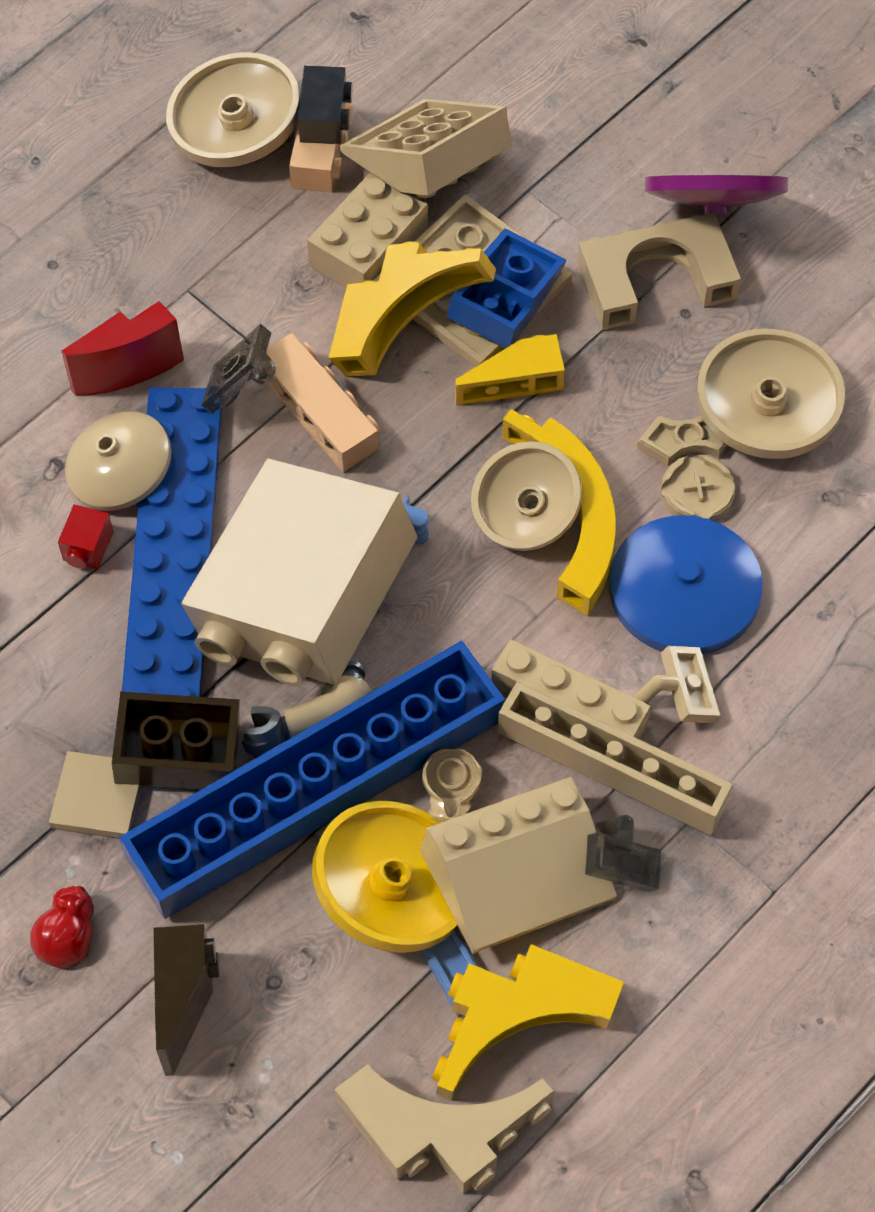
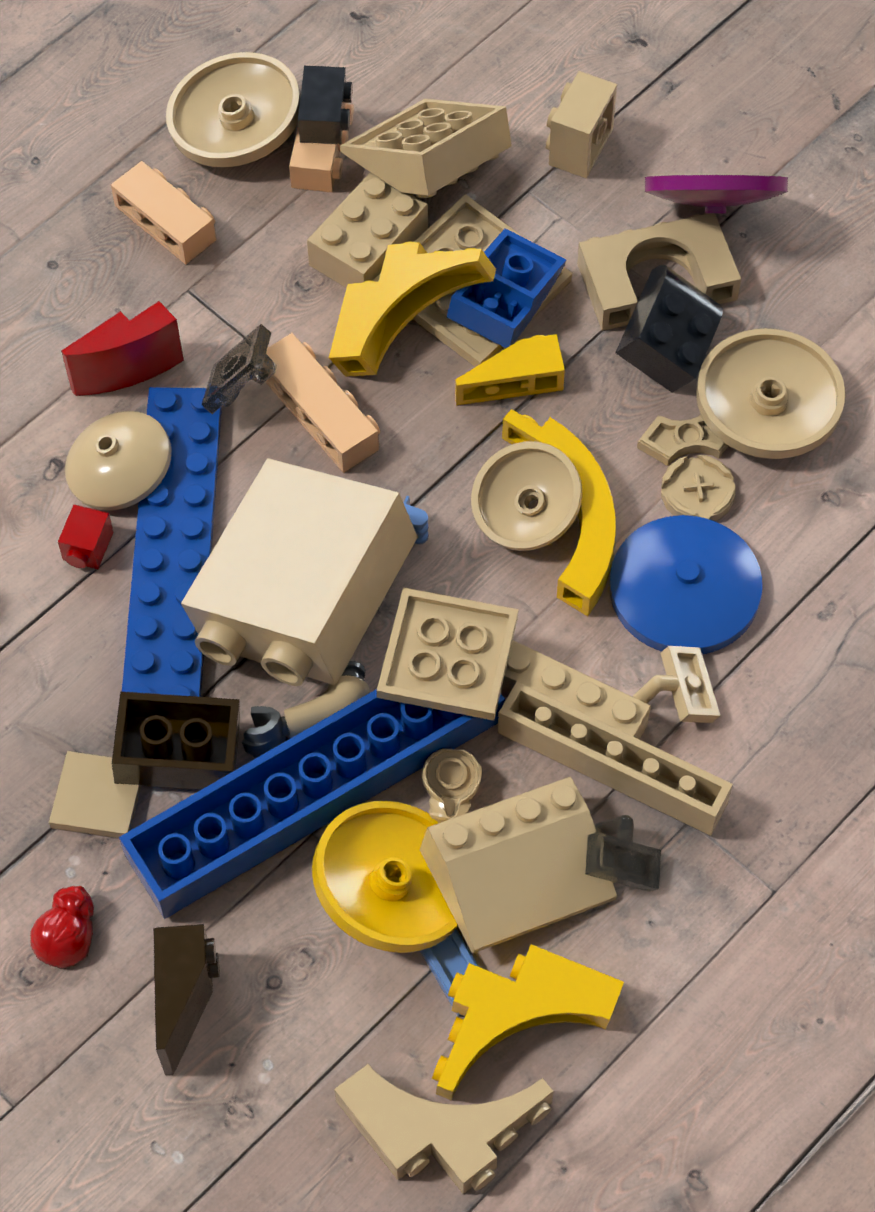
none -> light nougat brick [111,161,216,265]
none -> tan plate [376,587,519,721]
none -> tan brick [546,71,617,179]
none -> black brick [615,264,723,393]

